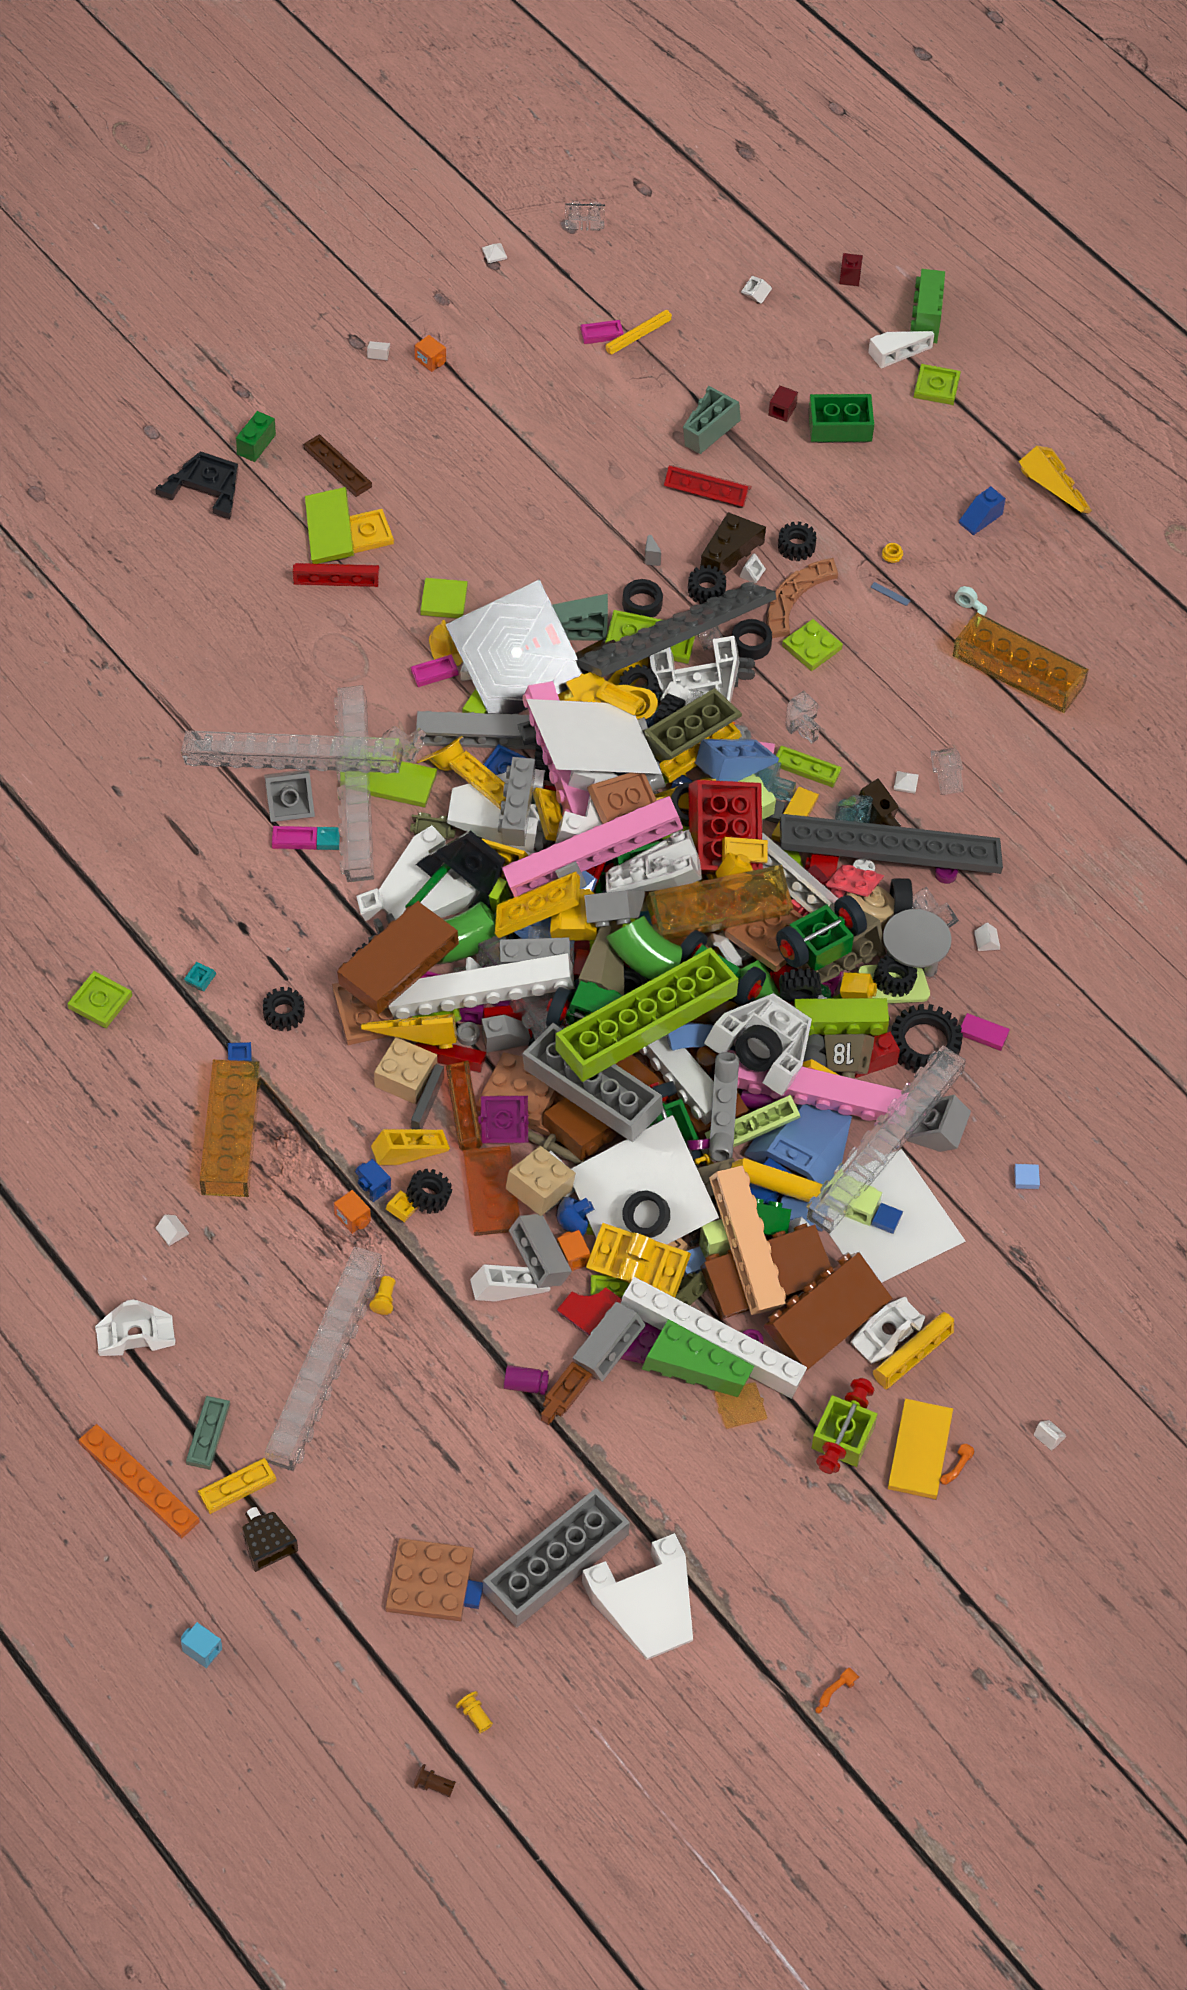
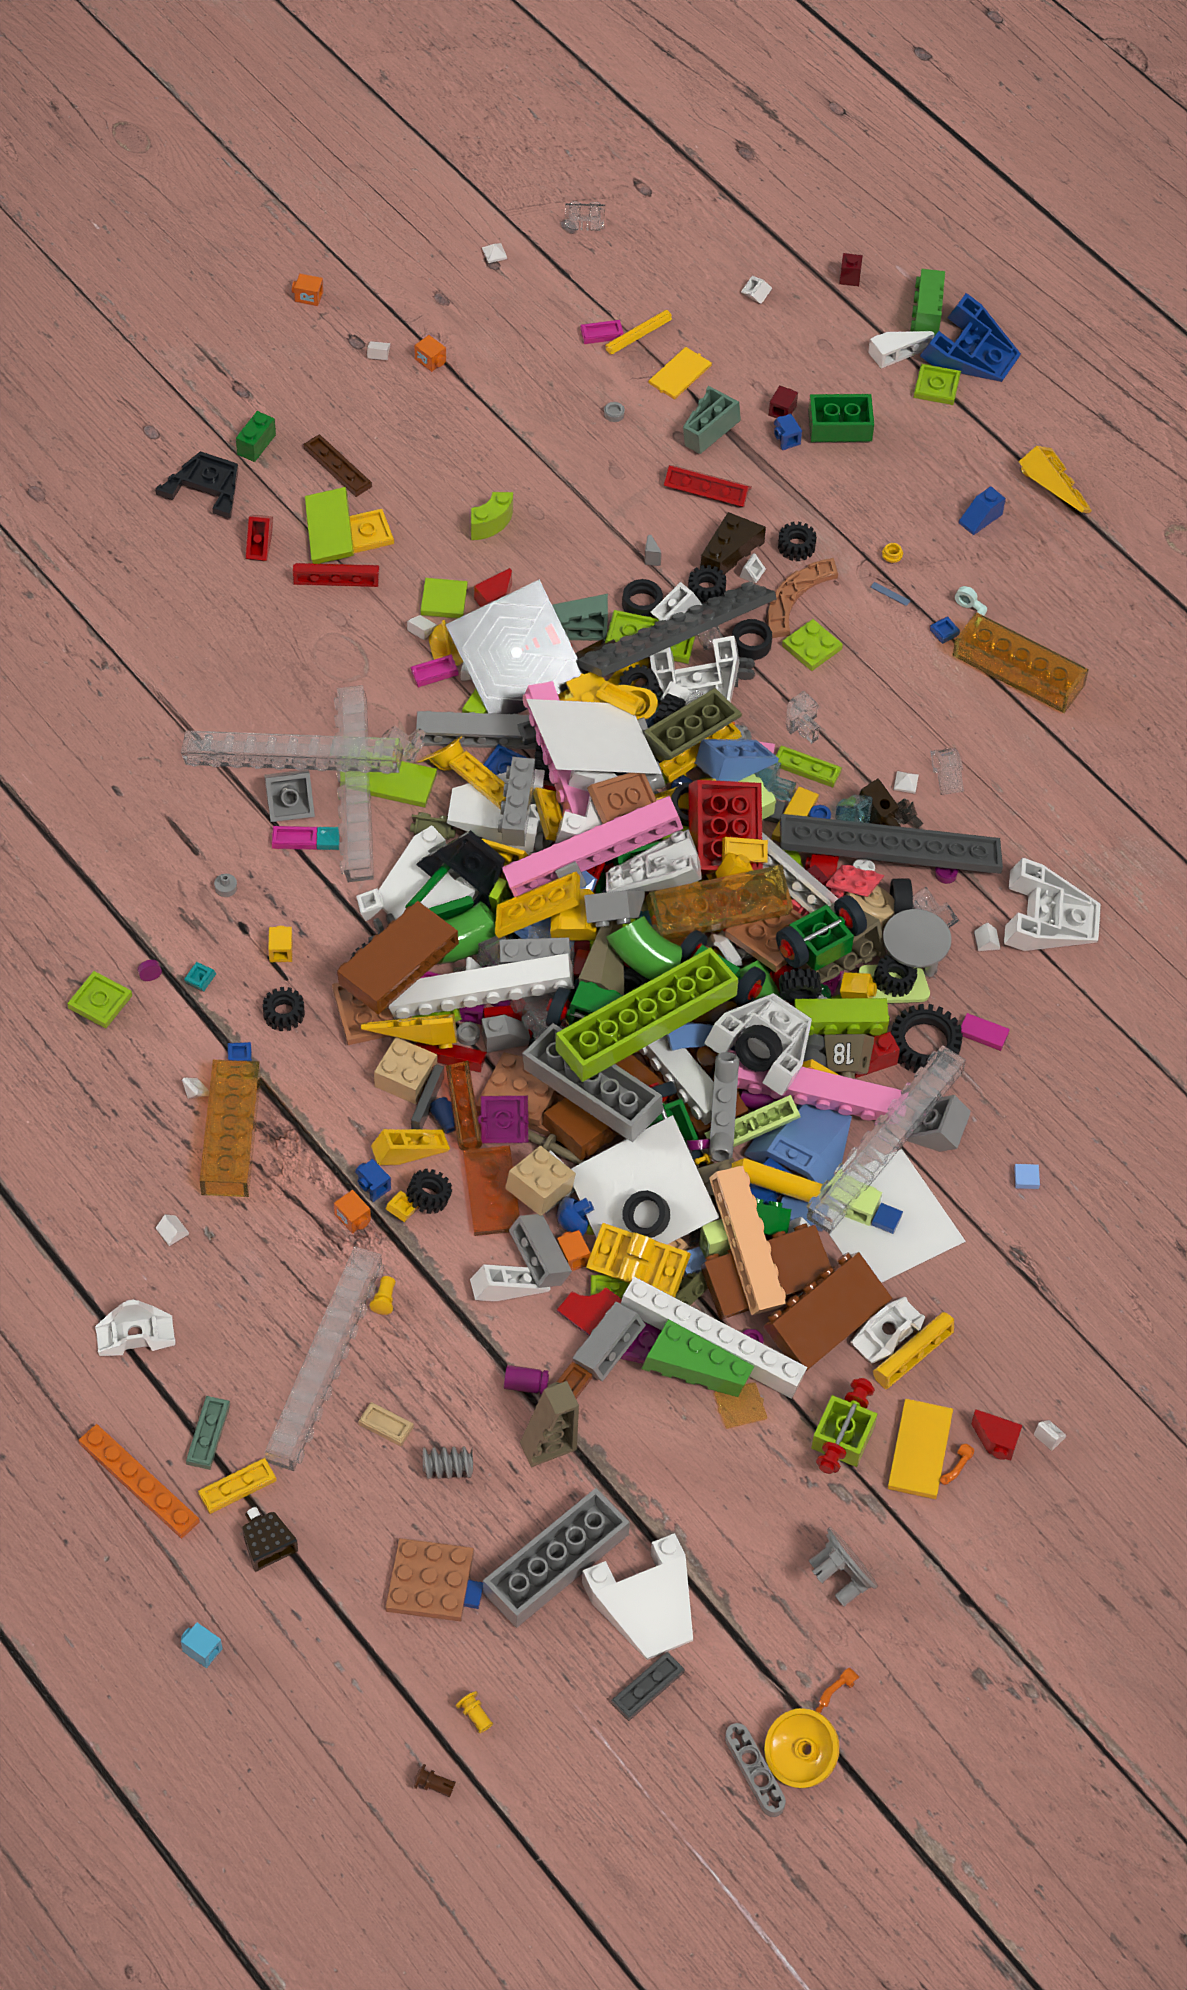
none -> magenta tile [137,960,162,981]
none -> white slope [182,1077,211,1099]
none -> light grey tile [214,874,237,897]
none -> red slope [246,514,273,561]
none -> yellow brick [268,926,293,962]
none -> orange brick [292,273,323,306]
none -> tan tile [358,1402,414,1447]
none -> white slope [407,615,437,640]
none -> light grey piece [423,1446,473,1479]
none -> green tile [429,895,474,920]
none -> dark blue cone [430,1097,457,1134]
none -> lime brick [471,492,514,540]
none -> red slope [474,568,512,607]
none -> dark tan wedge [520,1381,579,1467]
none -> light grey tile [604,402,625,422]
none -> dark grey tile [611,1652,685,1721]
none -> yellow piece [649,347,712,399]
none -> white slope [651,582,702,621]
none -> light grey beam [725,1723,786,1817]
none -> yellow dish [764,1709,839,1788]
none -> blue brick [774,414,802,451]
none -> blue tile [809,805,831,819]
none -> light grey piece [809,1527,878,1607]
none -> clear smoke piece [895,798,924,829]
none -> blue wedge [920,293,1021,382]
none -> blue tile [930,616,960,644]
none -> red slope [971,1409,1022,1461]
none -> white wedge [1004,858,1101,951]

